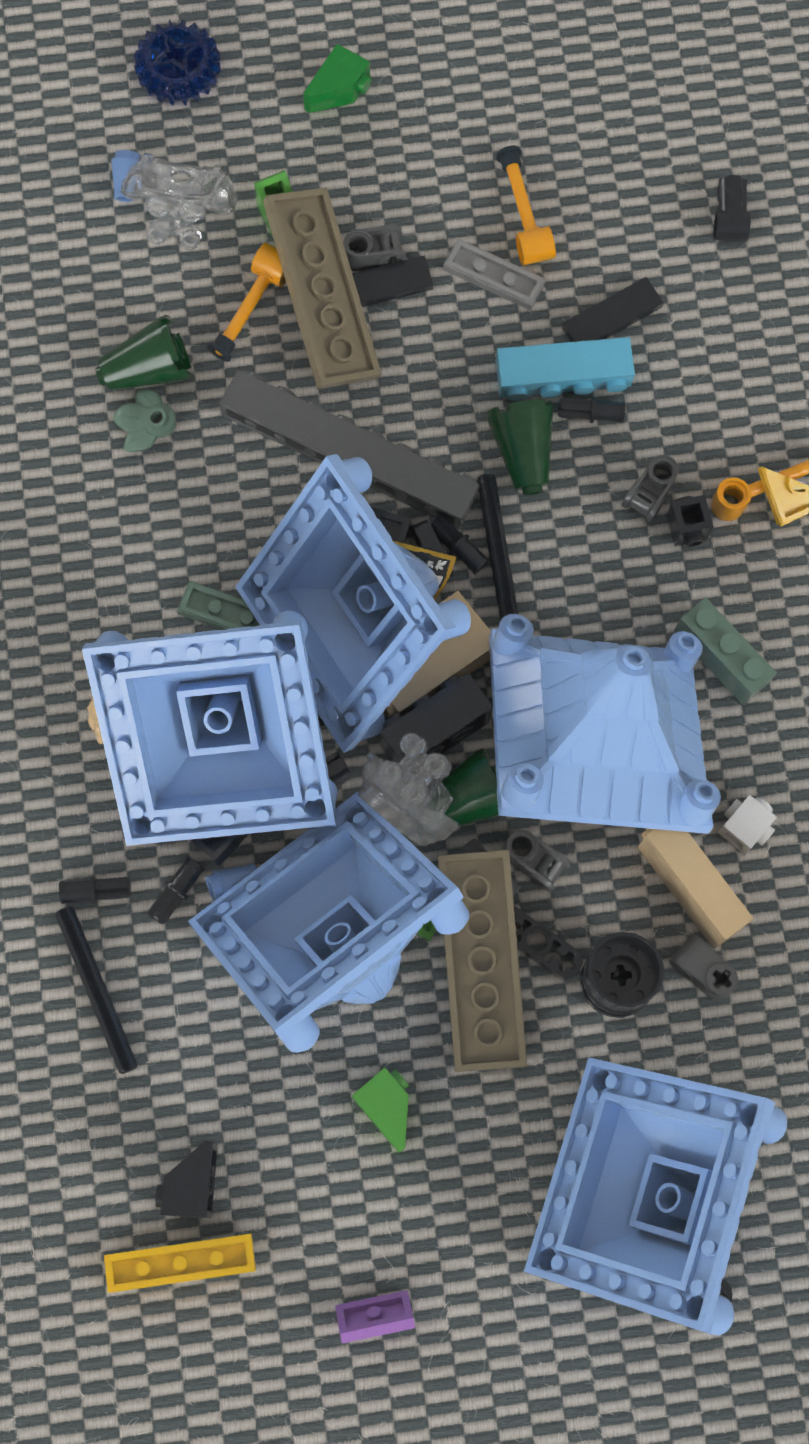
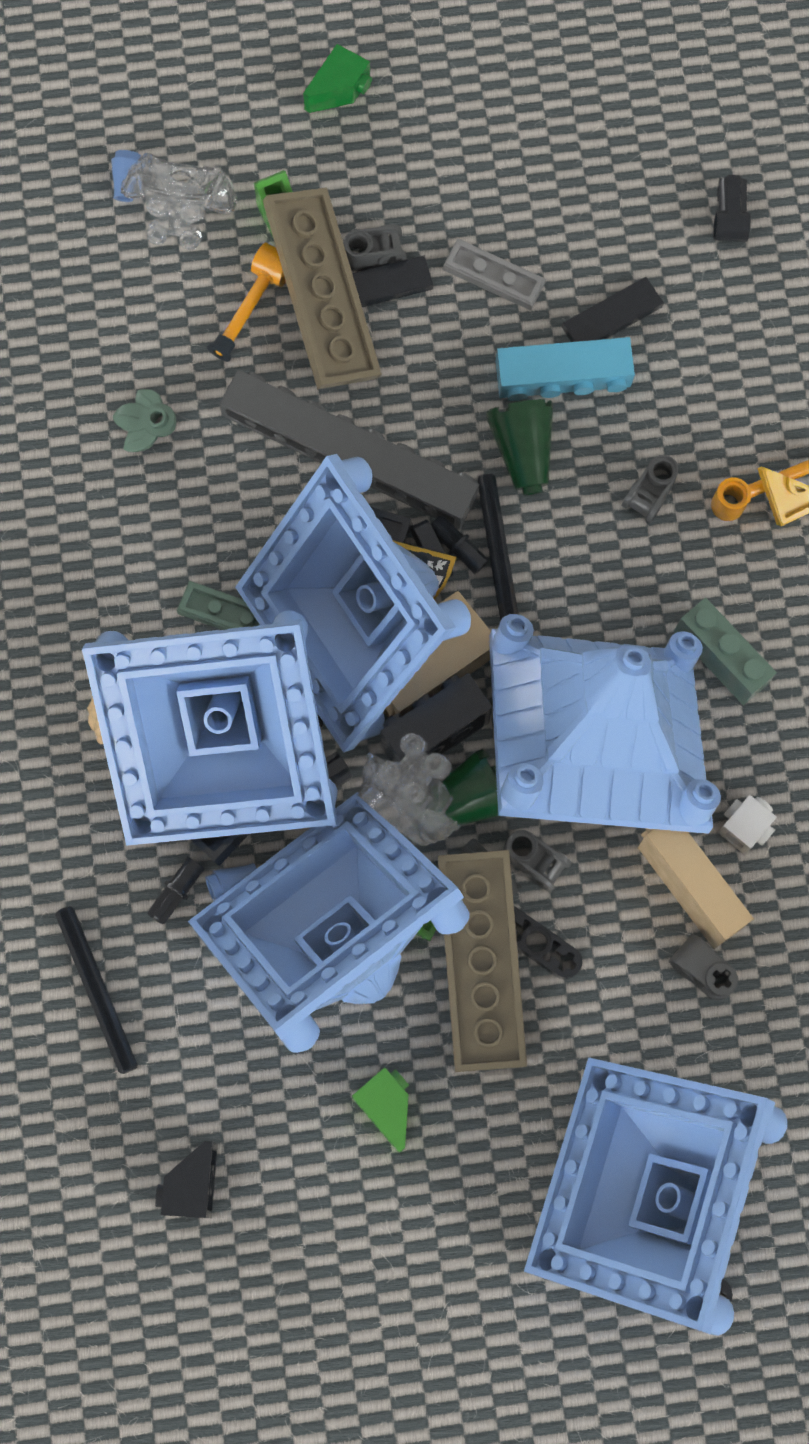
black axle [59,876,131,904] -> none
dark green cone [95,315,192,390] -> none
yellow plate [104,1234,256,1293] -> none
clear blue gear [134,19,221,106] -> none
medium lavender plate [335,1290,415,1344] -> none
light orange piece [496,145,556,266] -> none
black axle [558,397,625,423] -> none
black wheel [580,932,664,1018] -> none
black brick [666,495,713,548] -> none

